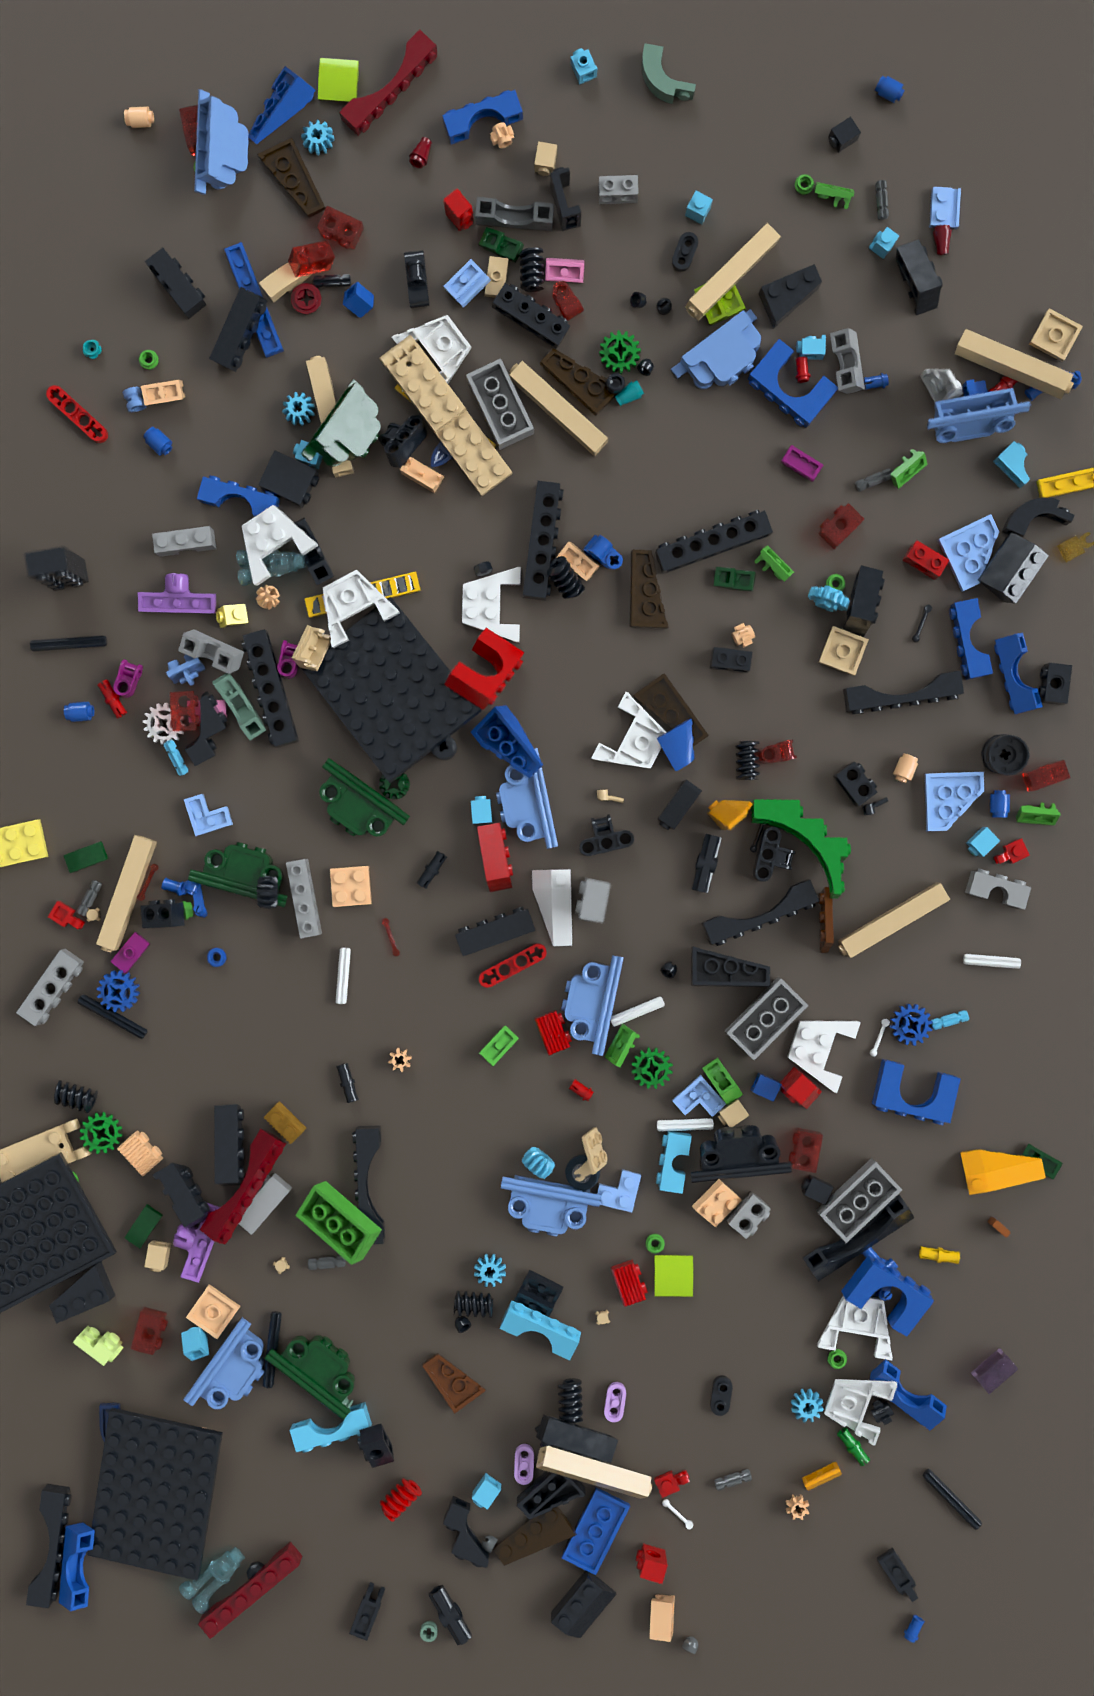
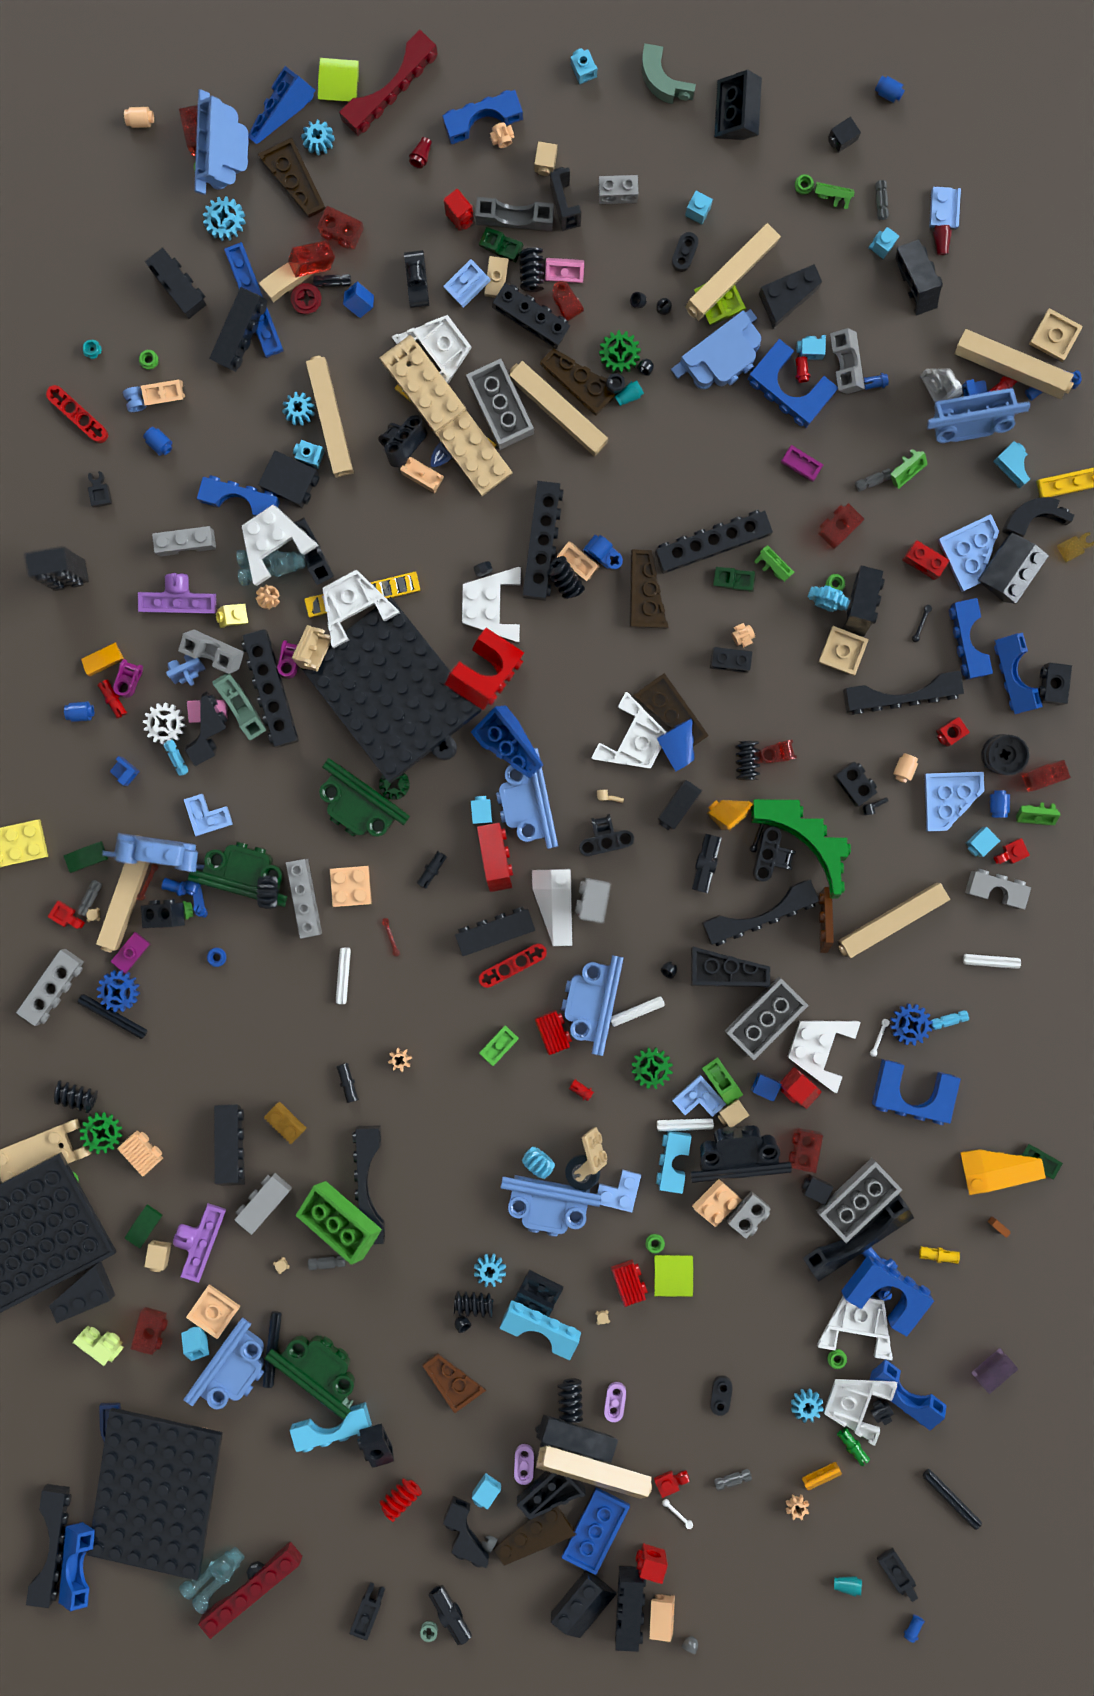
black axle [30,636,107,651] -> none
black wedge [153,1163,210,1228] -> none
clear red brick [169,691,200,732] -> none
dark red arch [199,1129,287,1245] -> none
brick [301,379,381,467] -> none
bright green plate [605,1024,640,1067] -> none
none -> light orange slope [81,642,124,676]
none -> black plate [88,471,112,508]
none -> medium blue brick [102,833,204,872]
none -> blue panel [110,756,140,786]
none -> medium azure gear [203,196,246,241]
none -> black wedge [615,1566,646,1652]
none -> black slope [714,69,762,140]
none -> teal cone [834,1576,862,1597]
none -> red brick [936,717,970,747]

